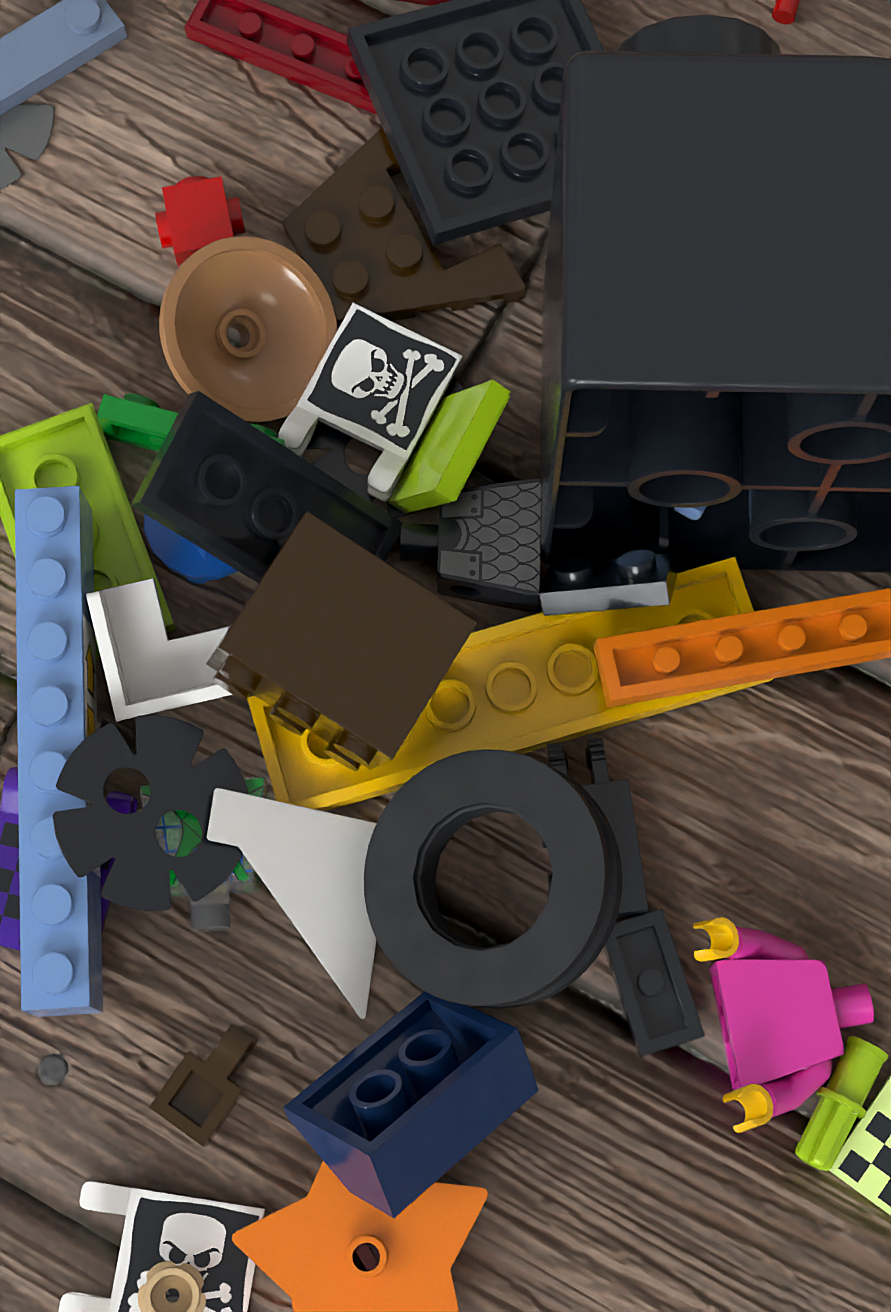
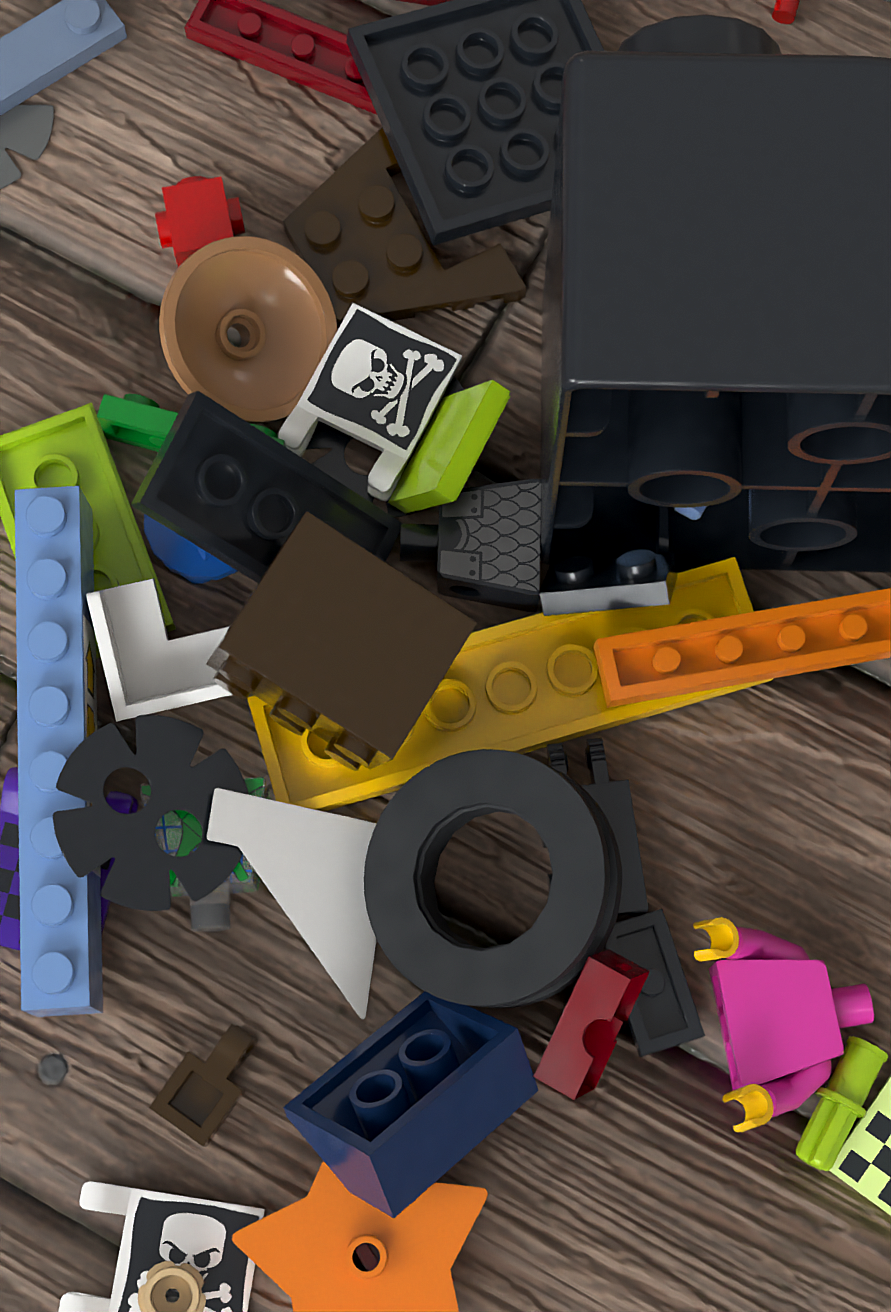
none -> dark red piece [533,949,650,1100]

